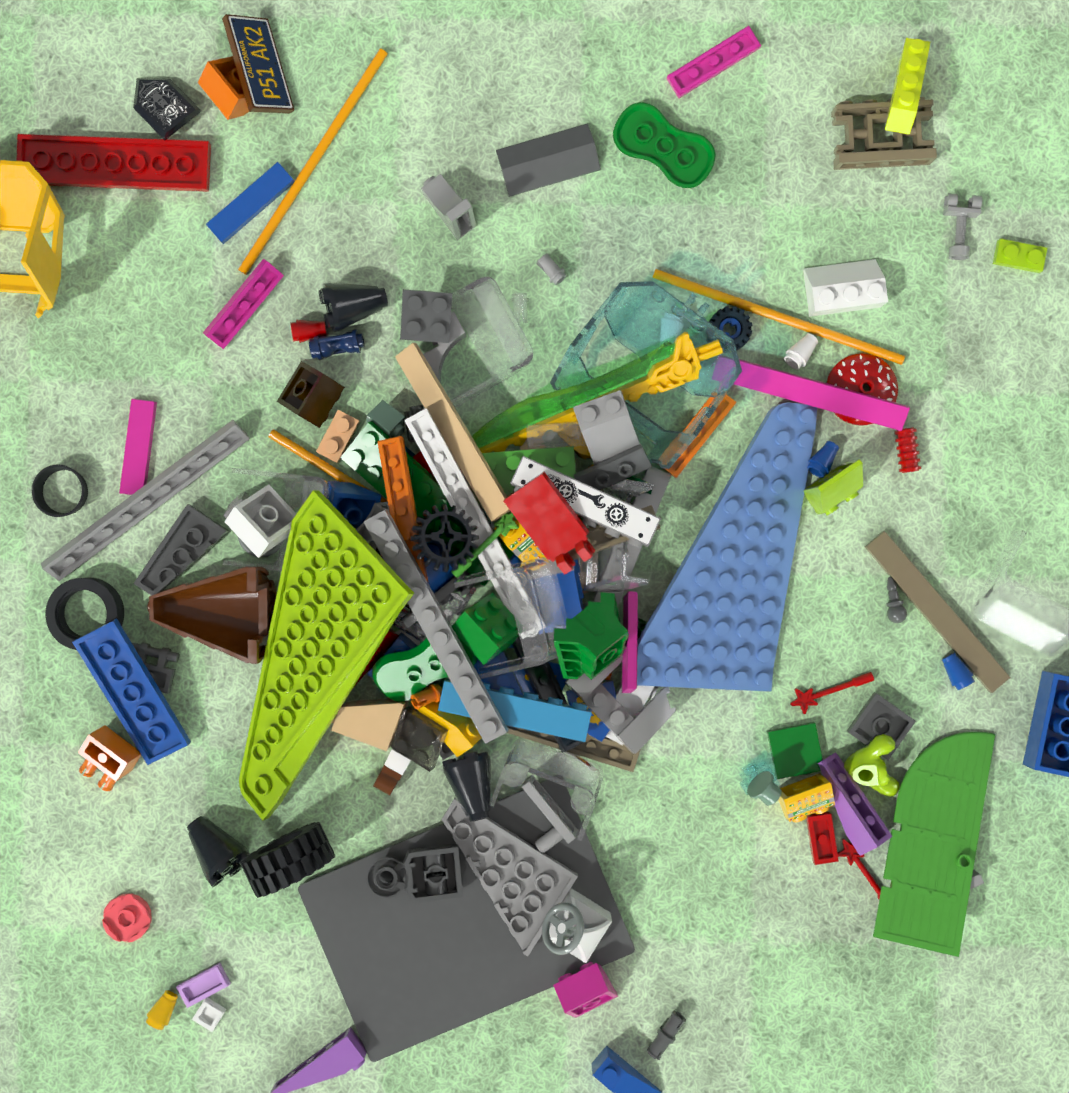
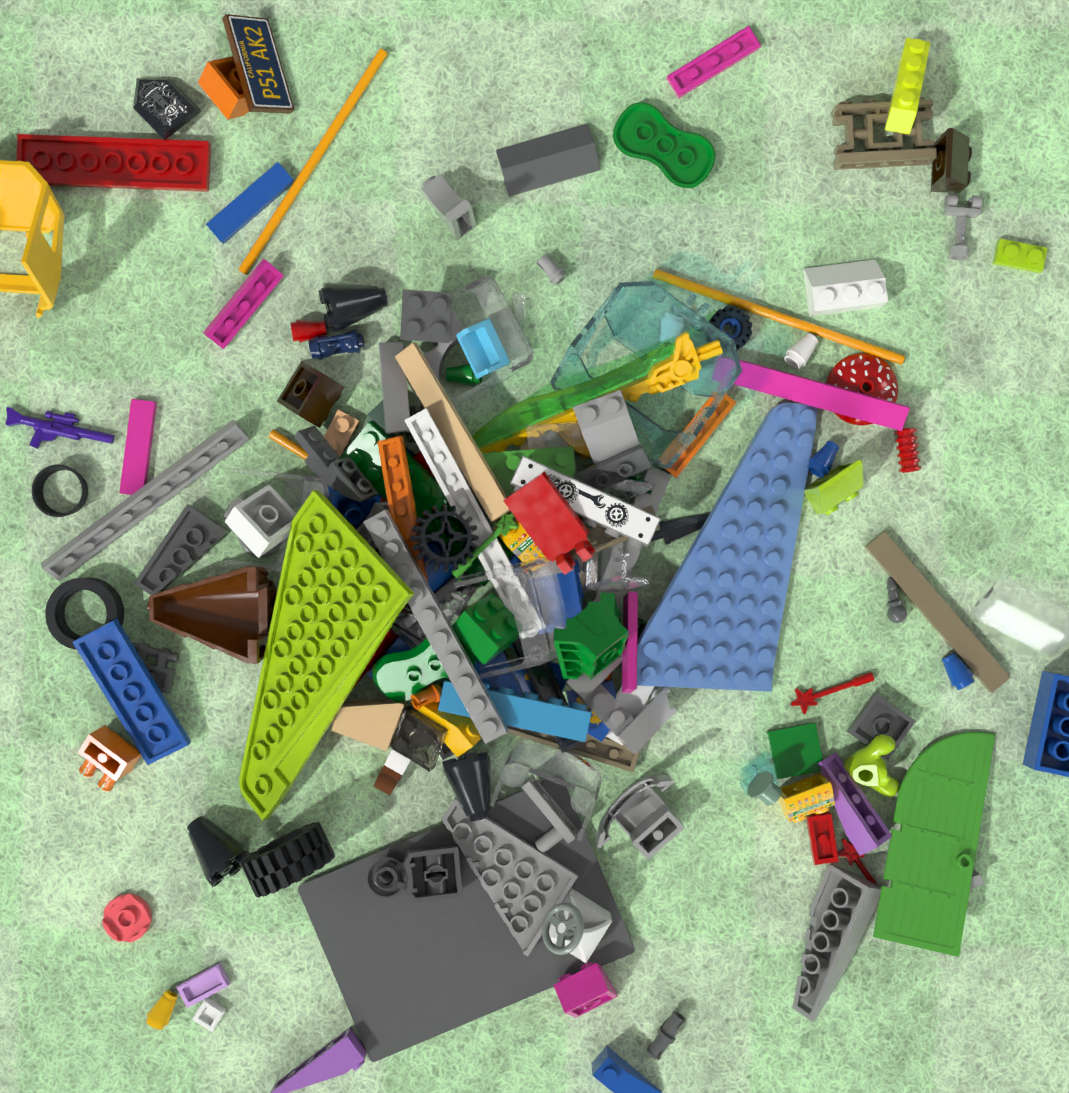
none -> dark purple piece [5,407,115,449]
none -> dark grey slope [294,426,378,502]
none -> light grey tile [378,342,410,433]
none -> green cone [446,364,482,387]
none -> medium azure panel [456,318,510,379]
none -> light grey piece [596,774,684,860]
none -> black bar [651,513,710,545]
none -> light grey wedge [792,864,881,1022]
none -> dark brown slope [930,128,972,193]

